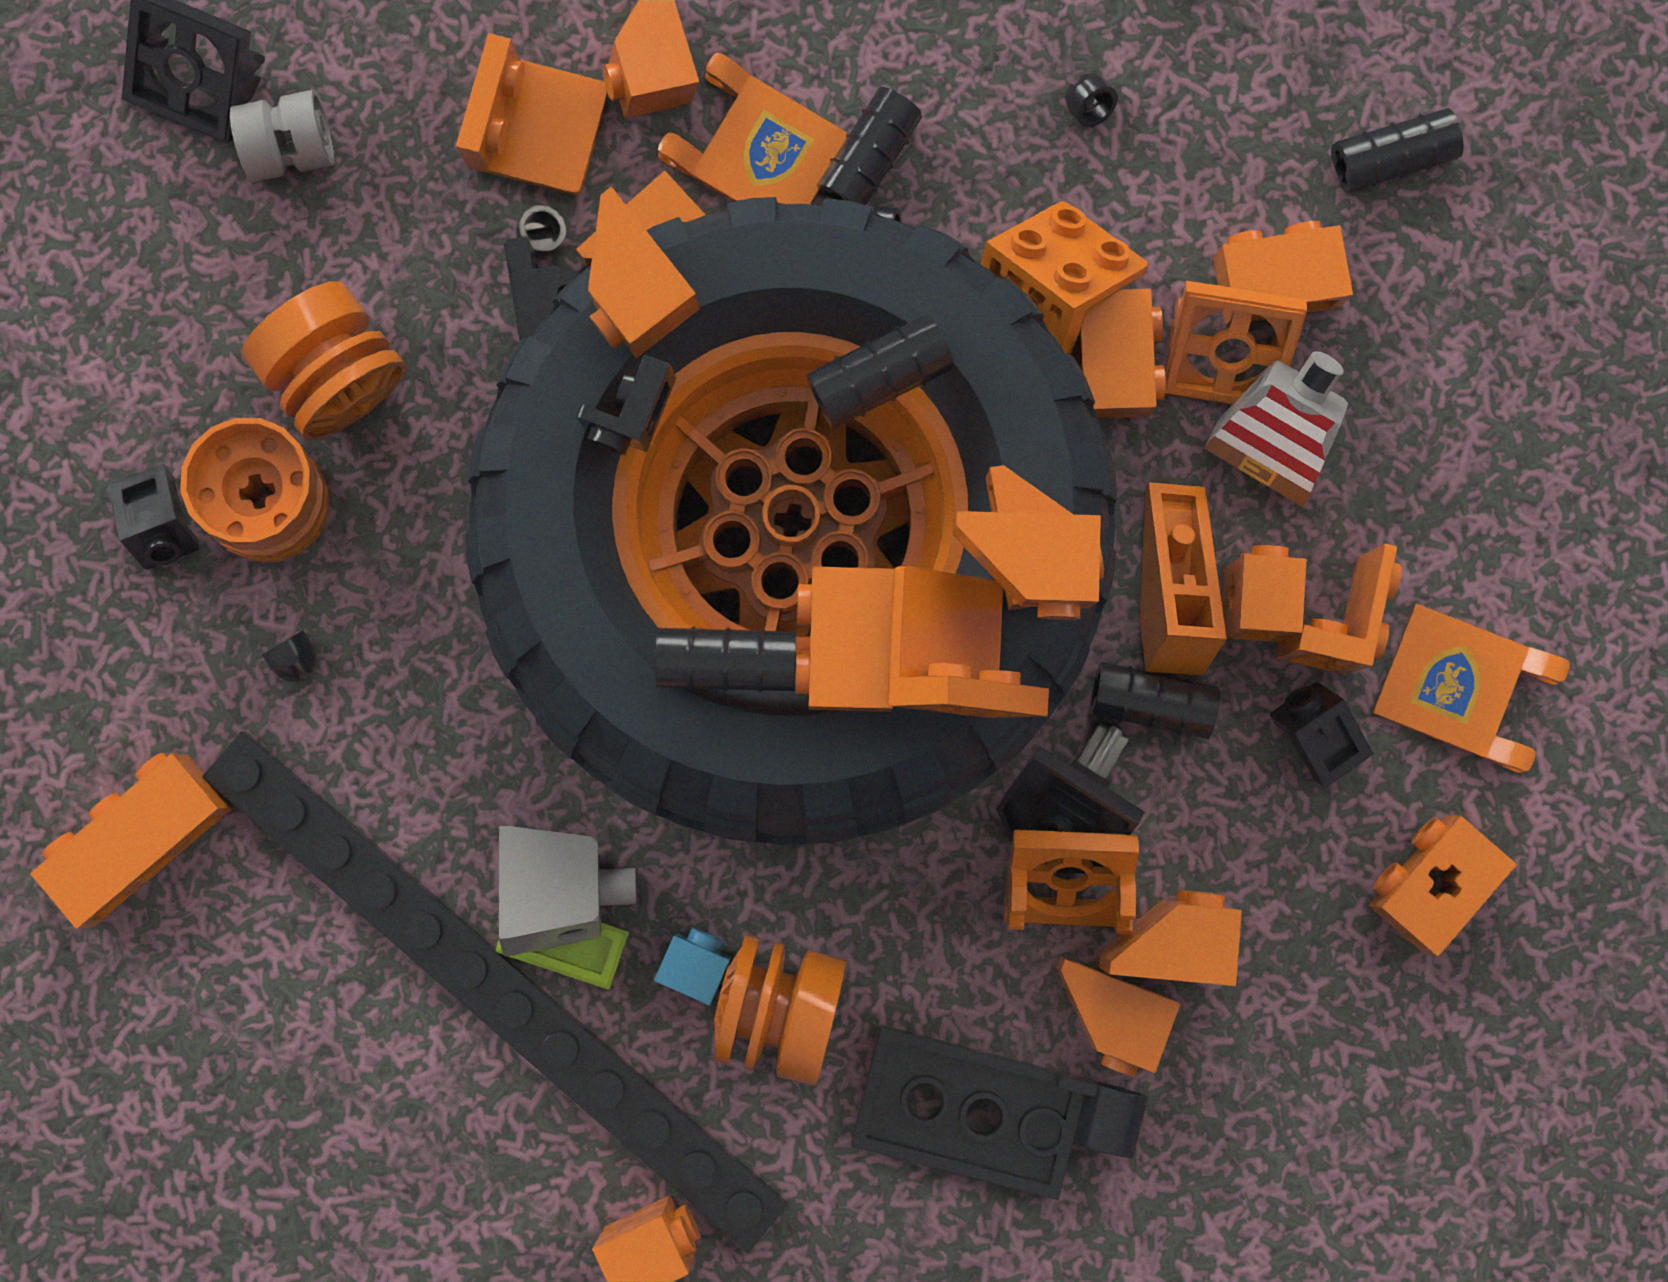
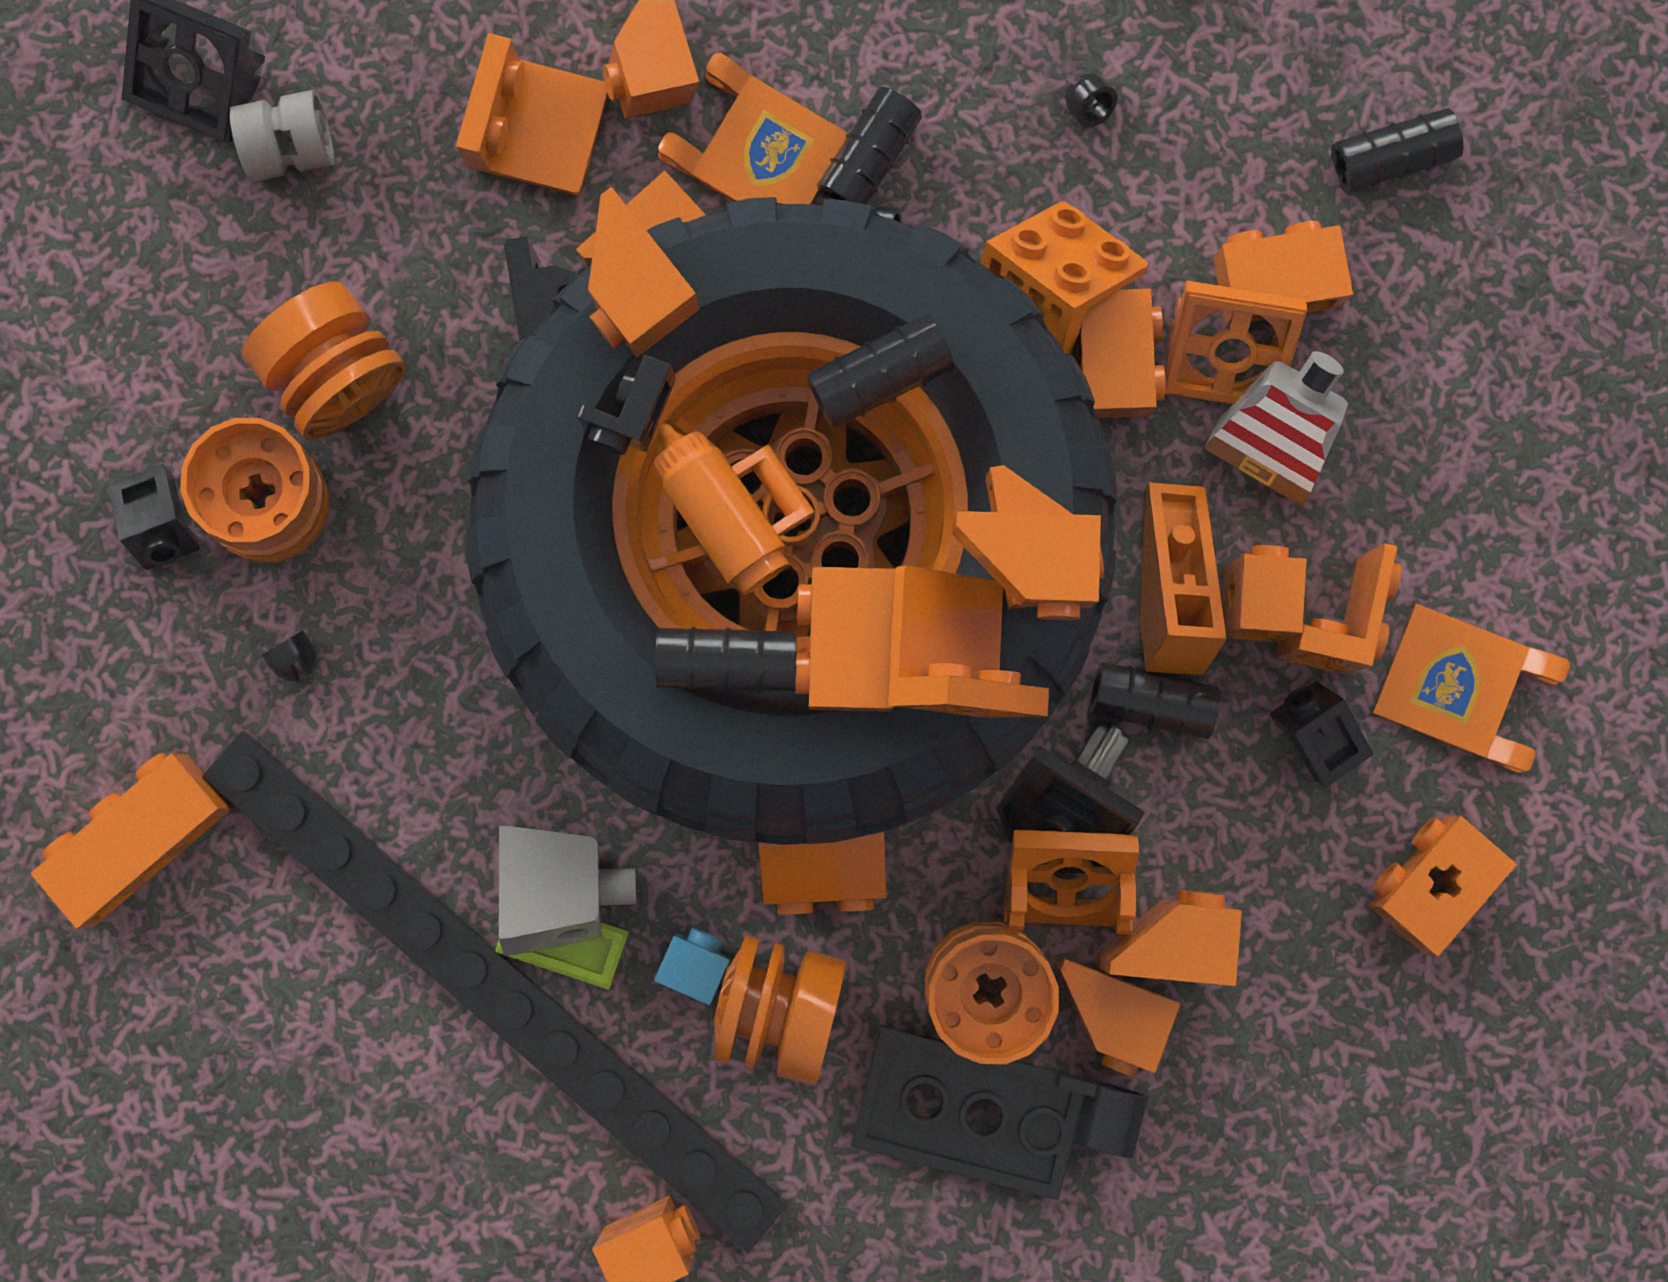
hinge [516,205,566,257] -> none
none -> orange piece [654,423,815,595]
none -> orange slope [759,832,886,915]
none -> orange wheel [925,920,1059,1064]

